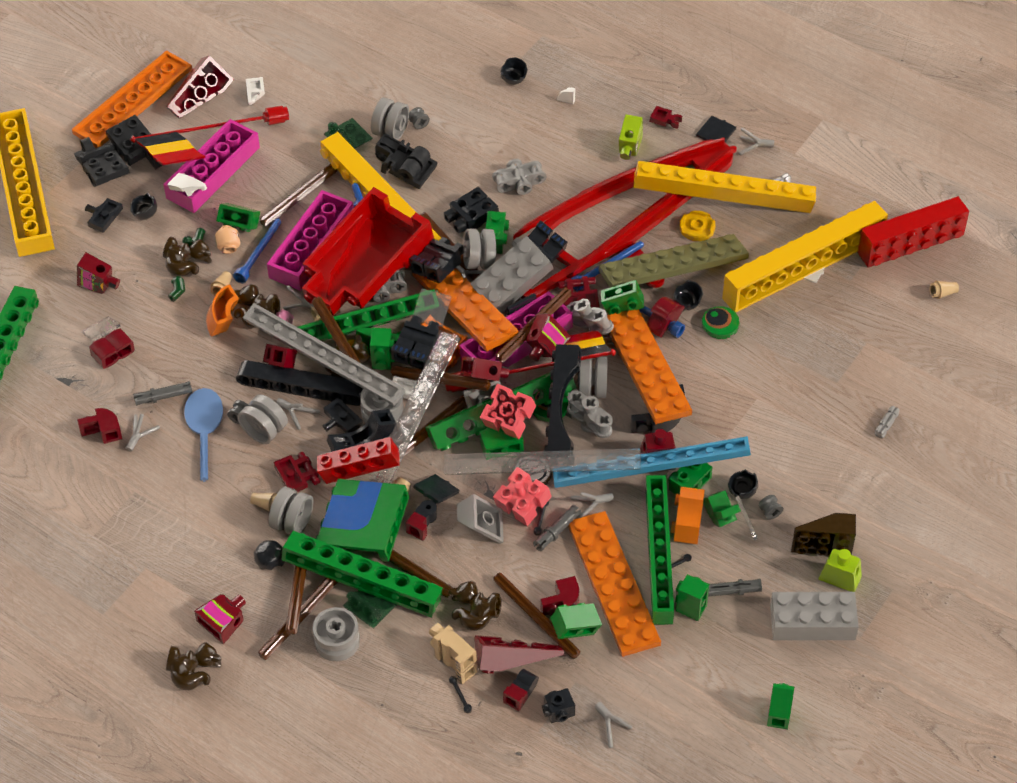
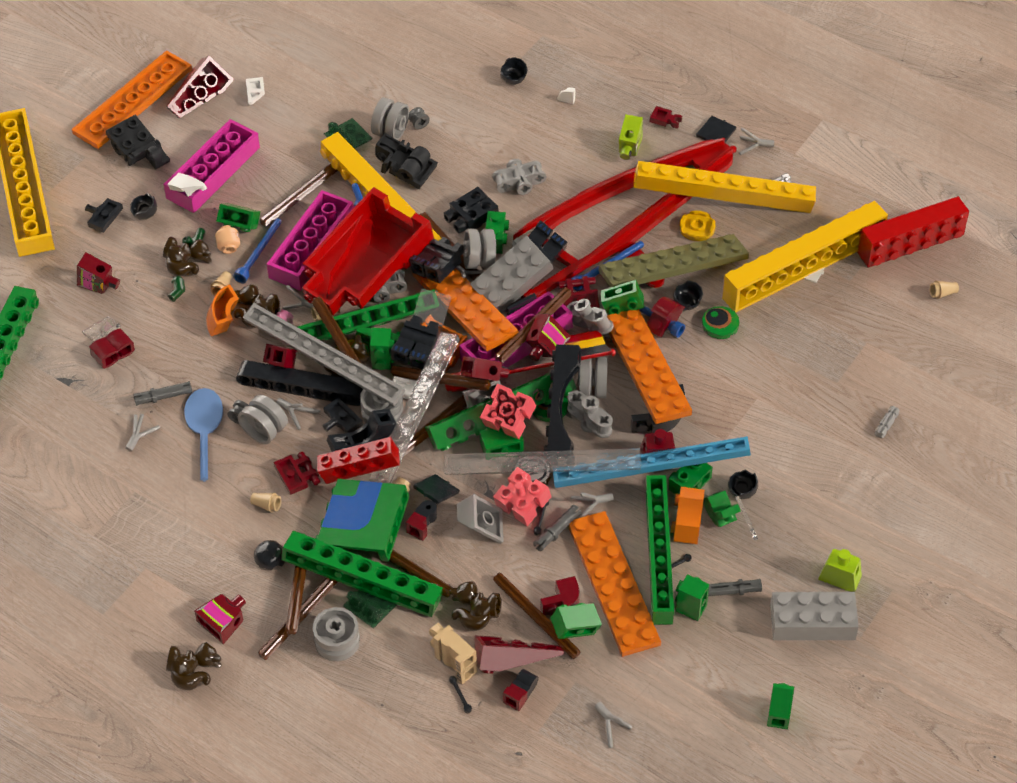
black plate [74,137,130,187] -> none
dark red brick [77,408,123,444] -> none
flag [131,105,289,165] -> none
light grey wheel [268,486,314,535] -> none
black brick [541,688,576,724] -> none
dark grey wheel [758,495,784,520] -> none
dark brown slope [791,513,856,556] -> none

